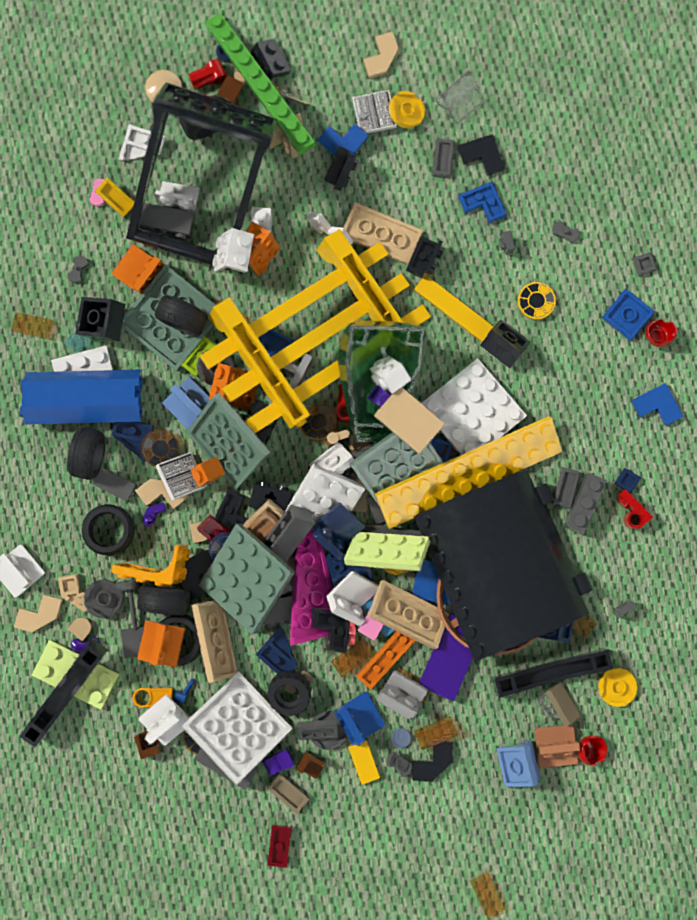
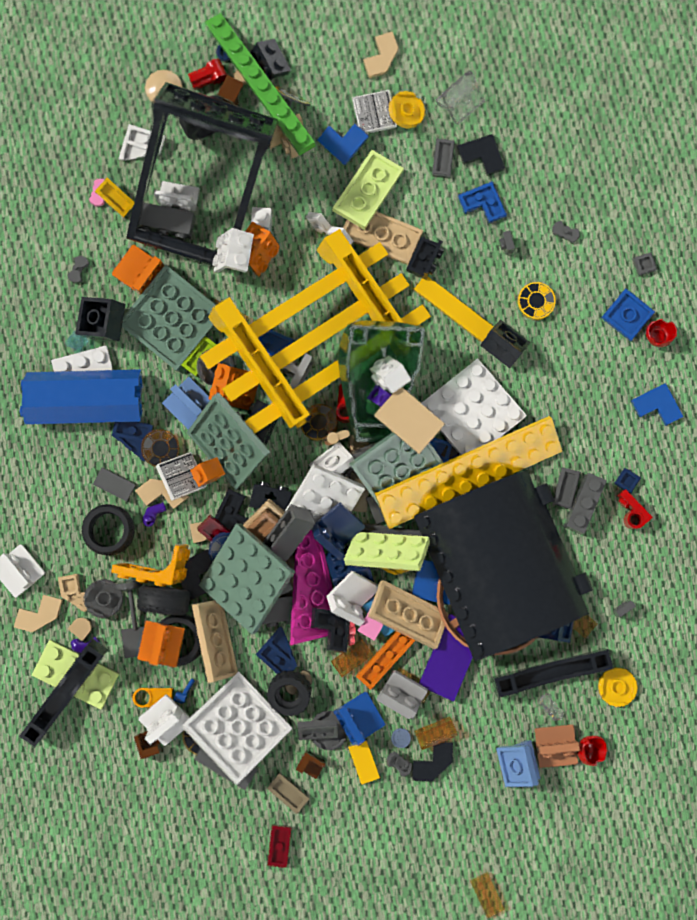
clear orange tile [11,312,54,339] -> none
black tyre [67,427,105,480] -> none
black tyre [154,295,208,337] -> none
dark purple leg [262,748,295,776] -> none
black bracket [324,146,358,192] -> none
dark tan tile [545,682,581,727] -> none
none -> yellowish green plate [332,150,404,230]

